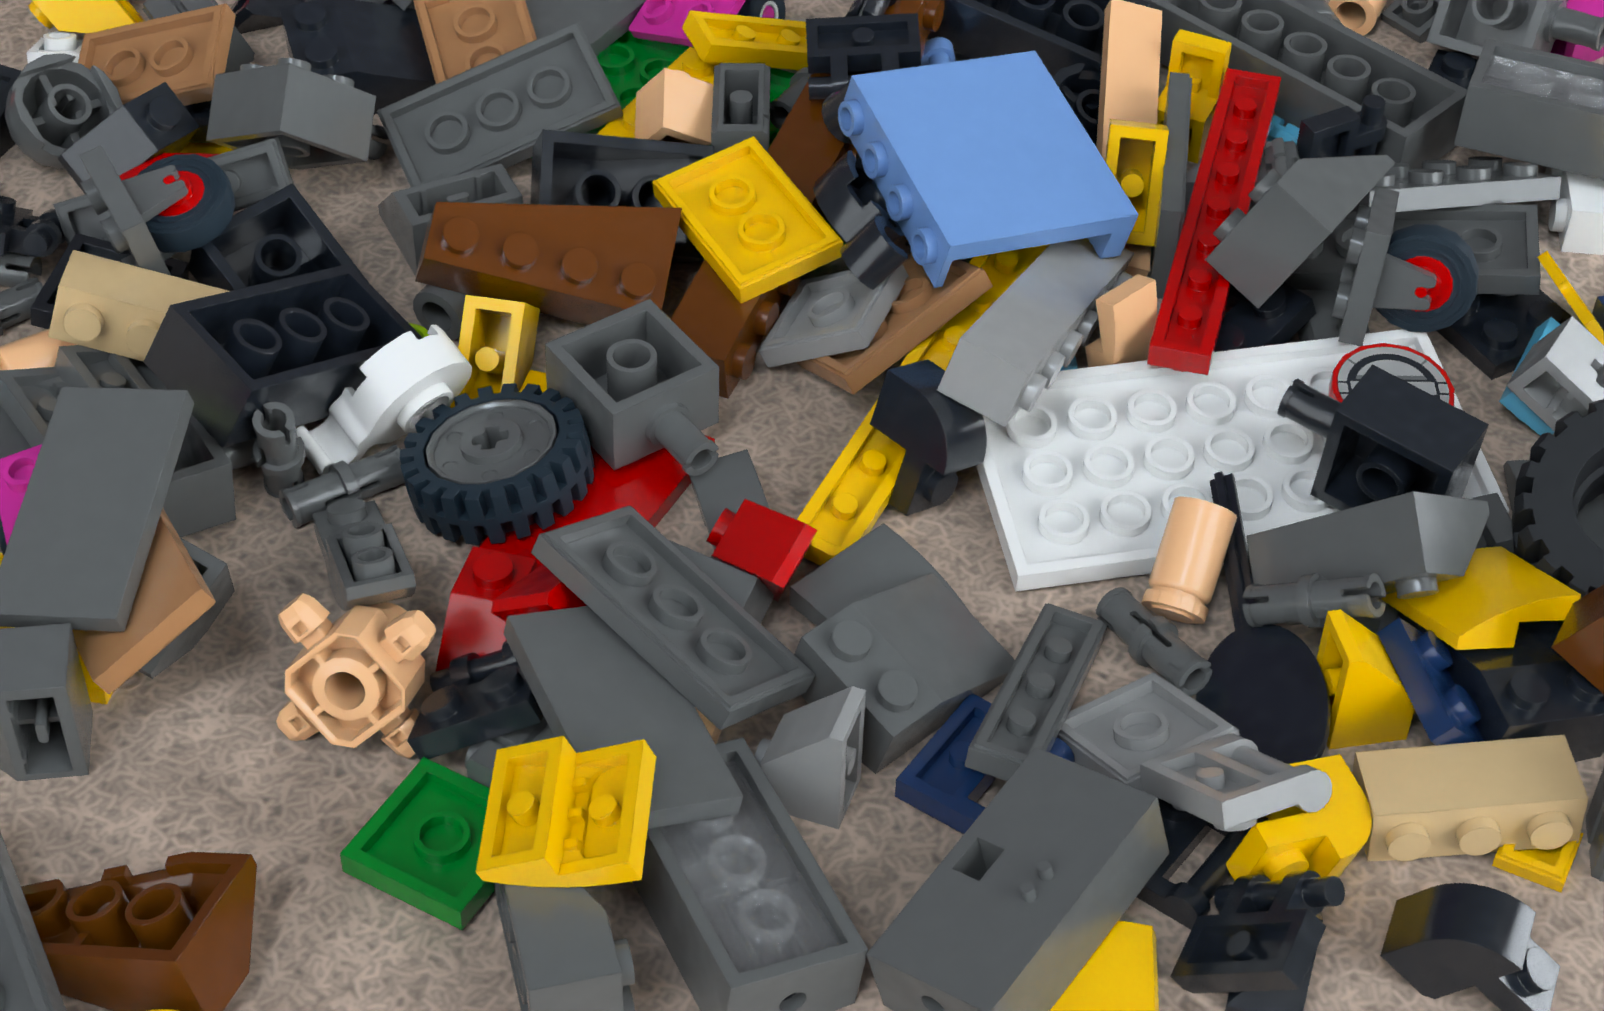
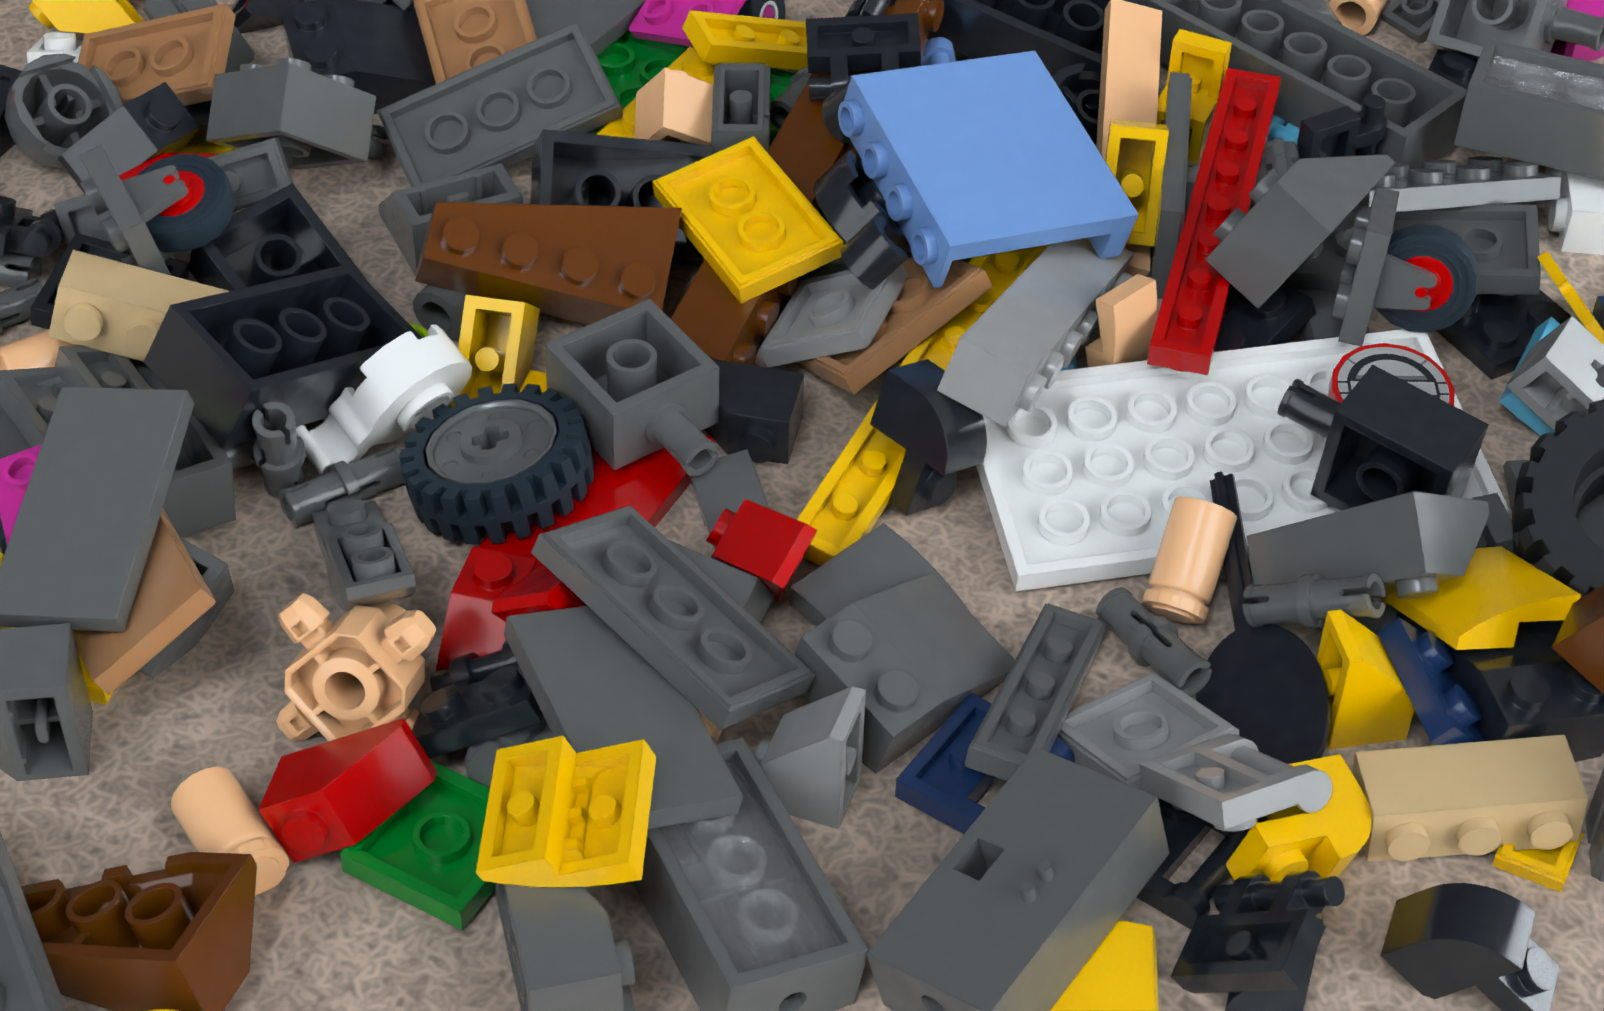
none -> light nougat piece [170,767,289,896]
none -> red slope [258,718,437,863]
none -> black slope [704,359,804,464]

